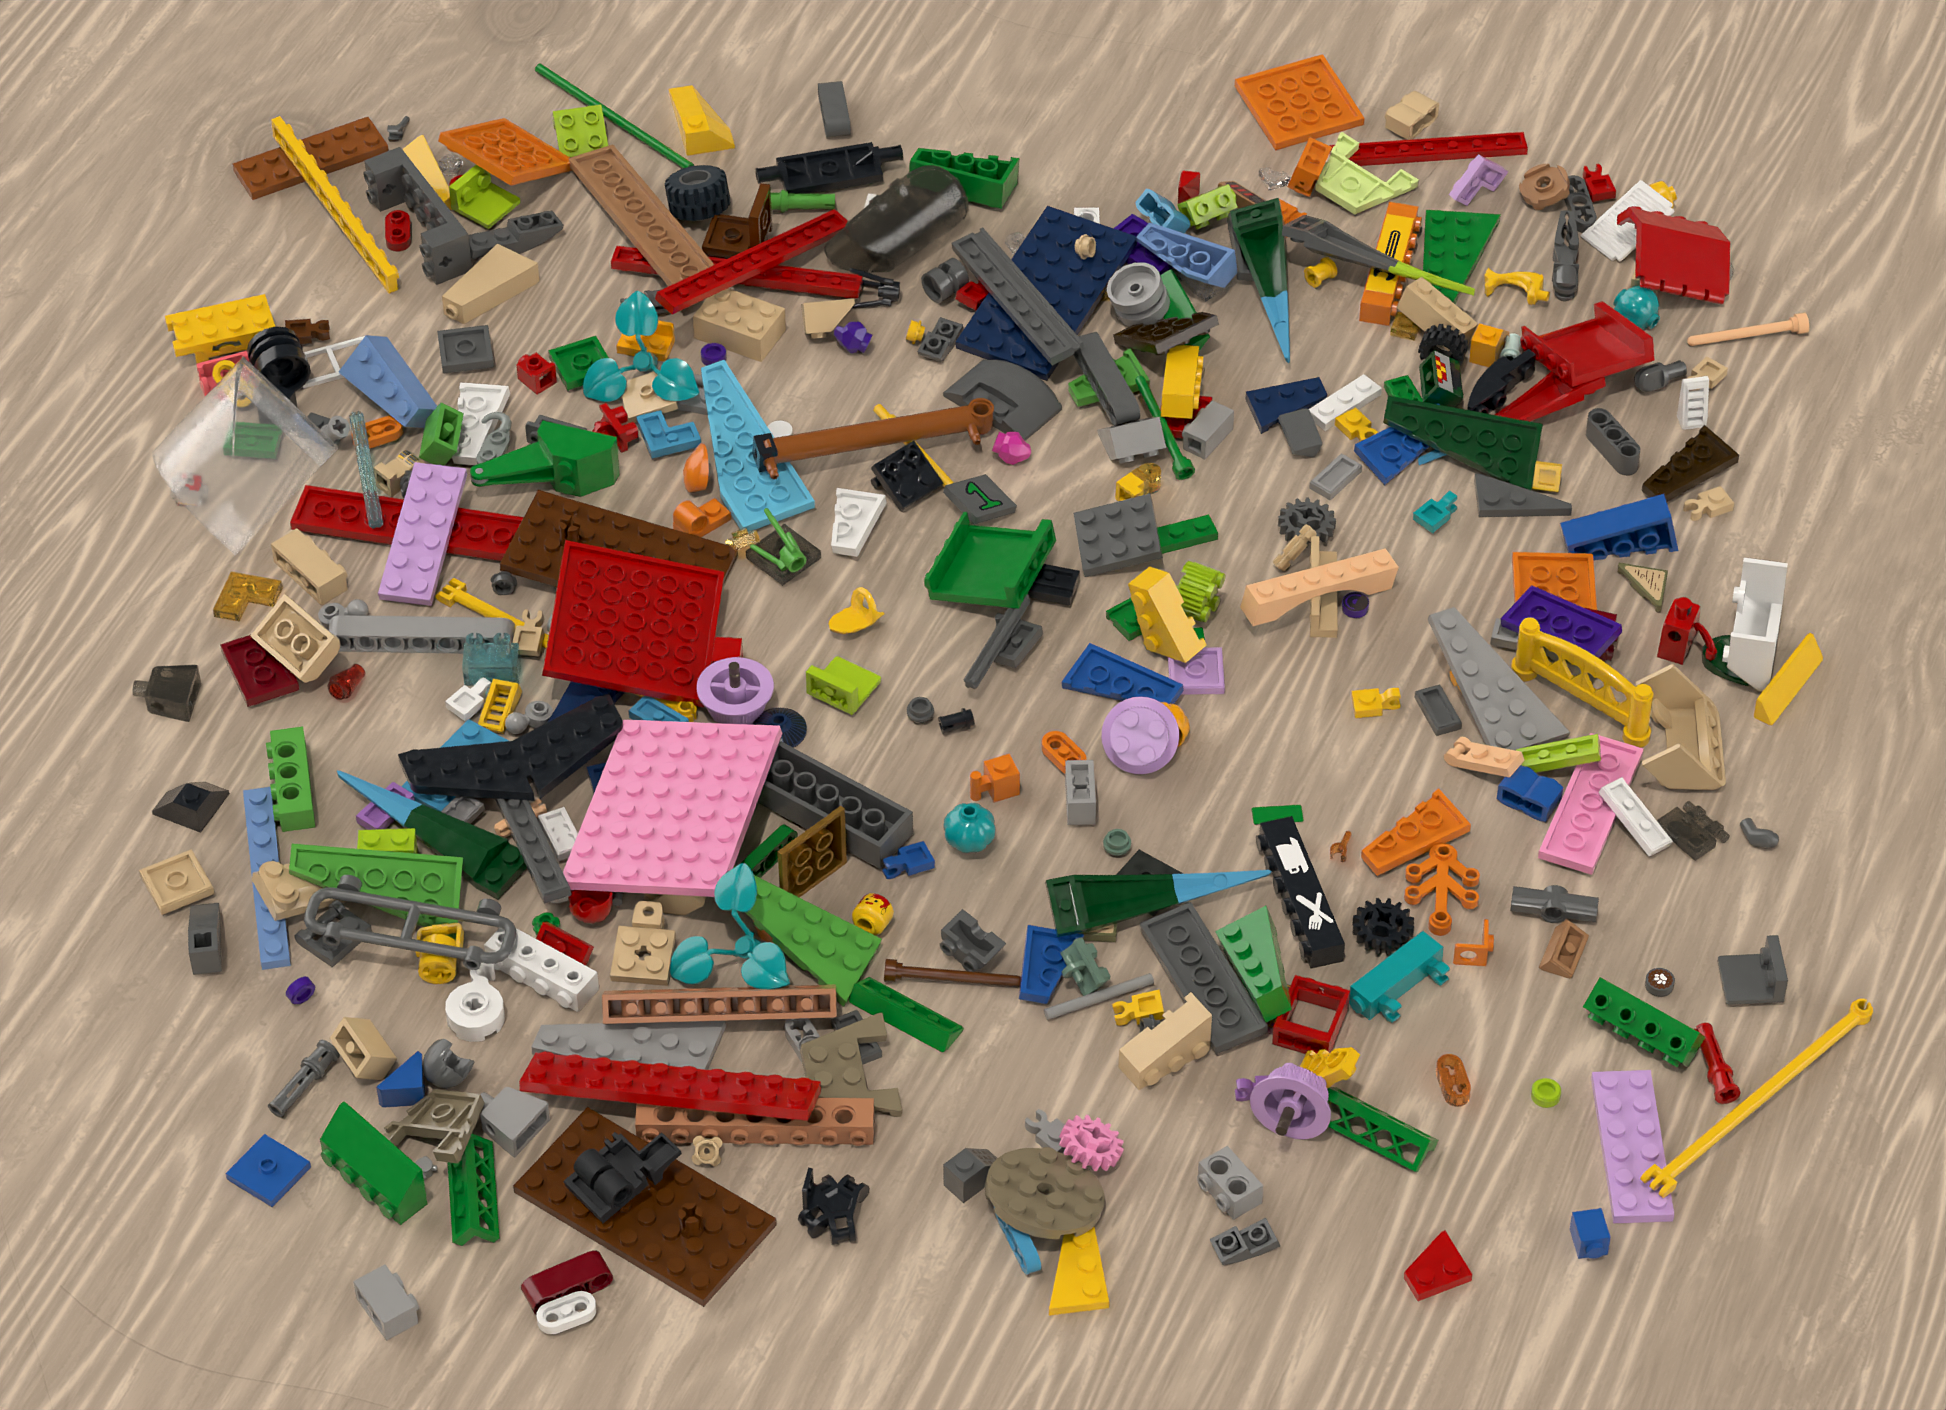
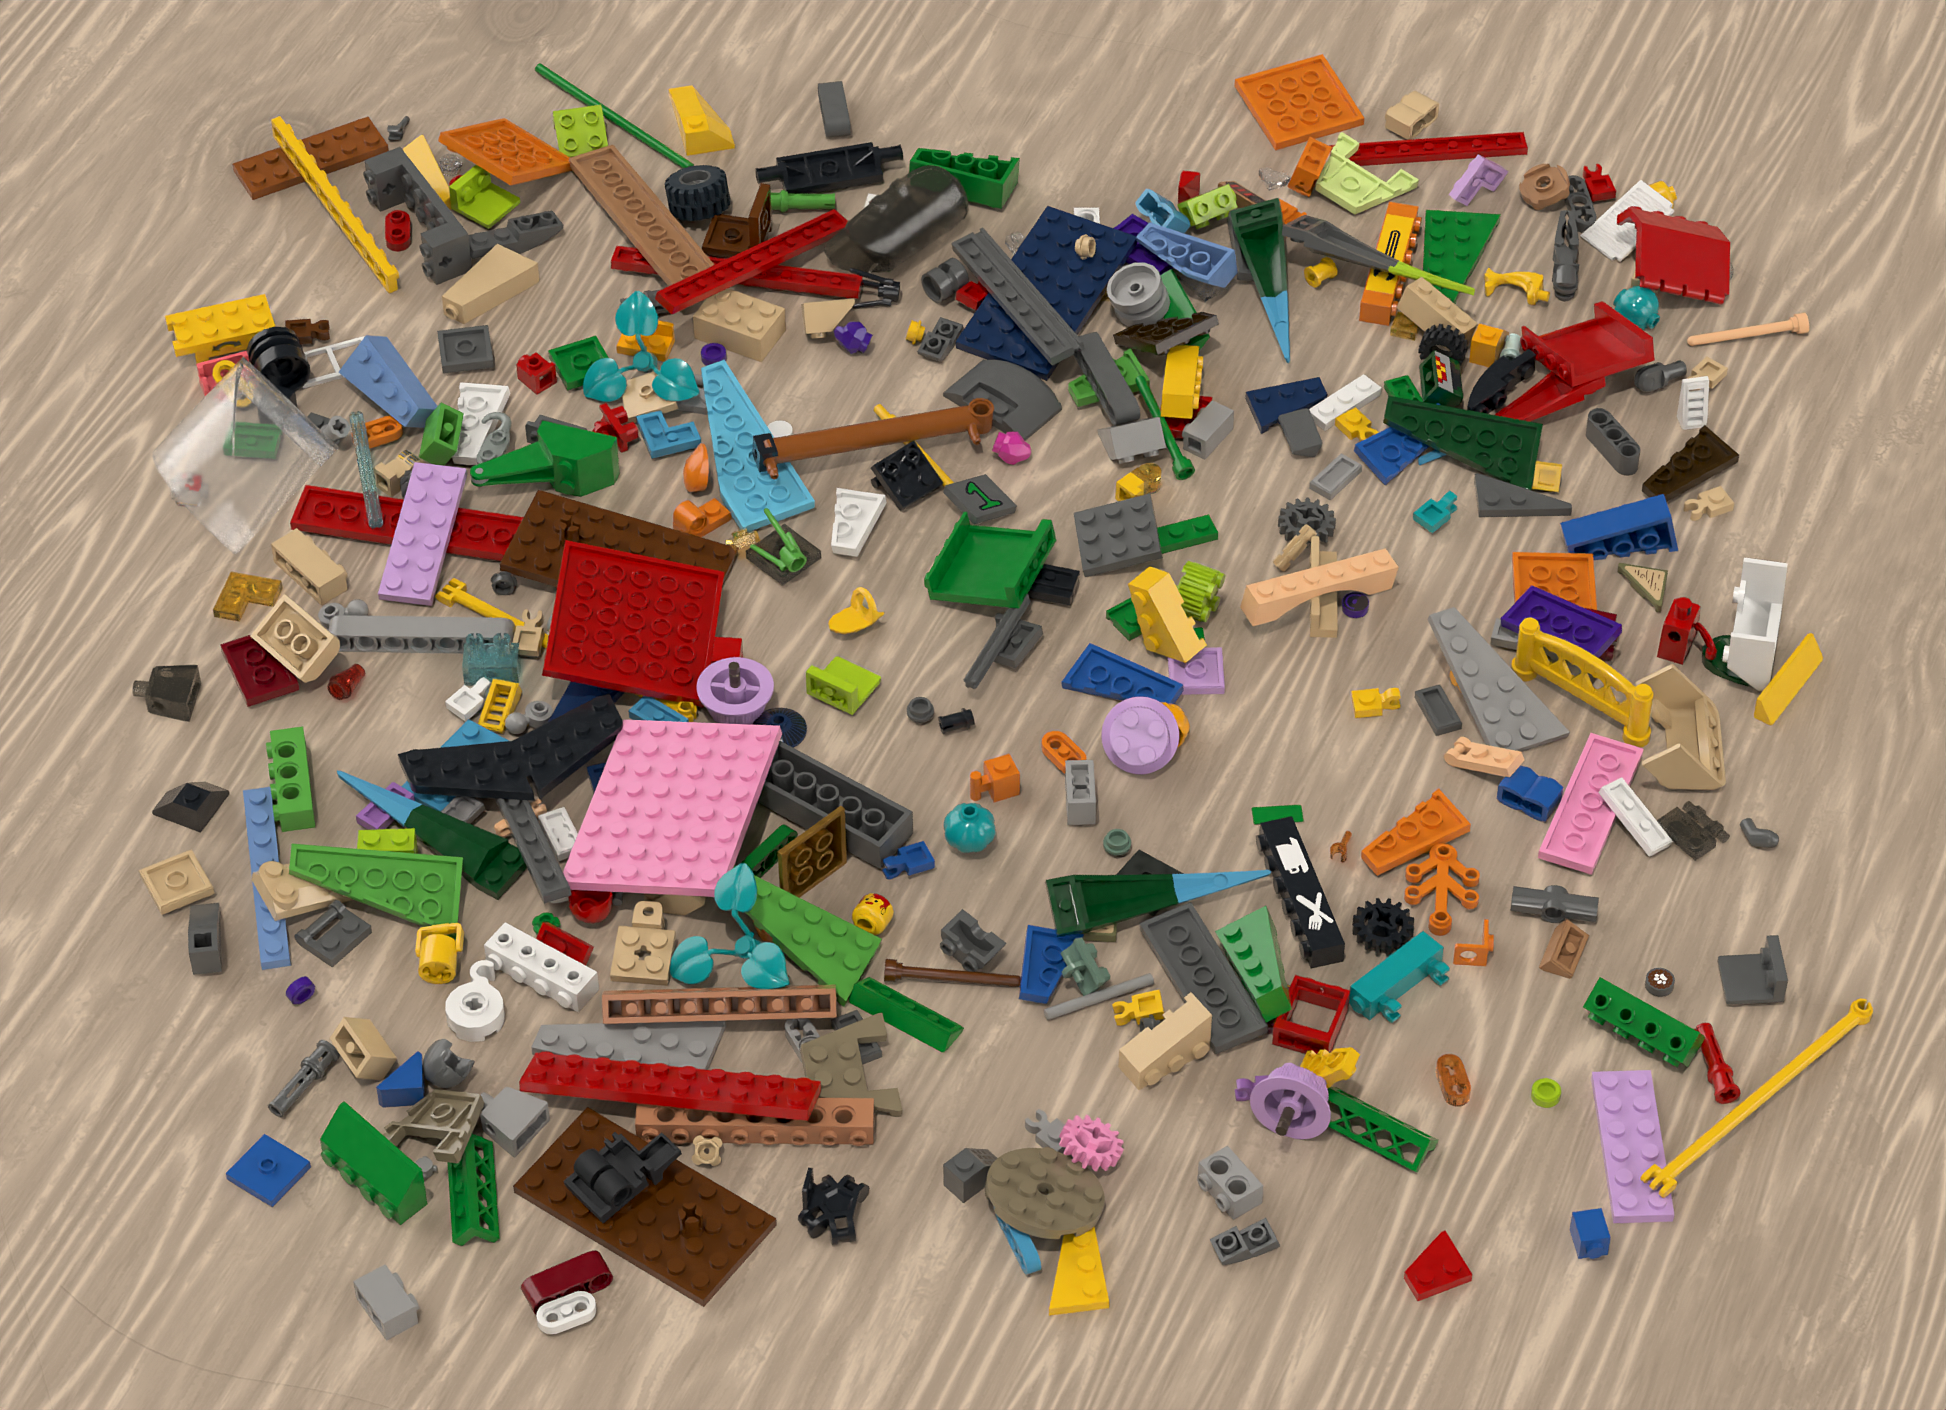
dark grey bar [304,875,517,970] -> none
lime plate [1516,734,1601,773] -> none

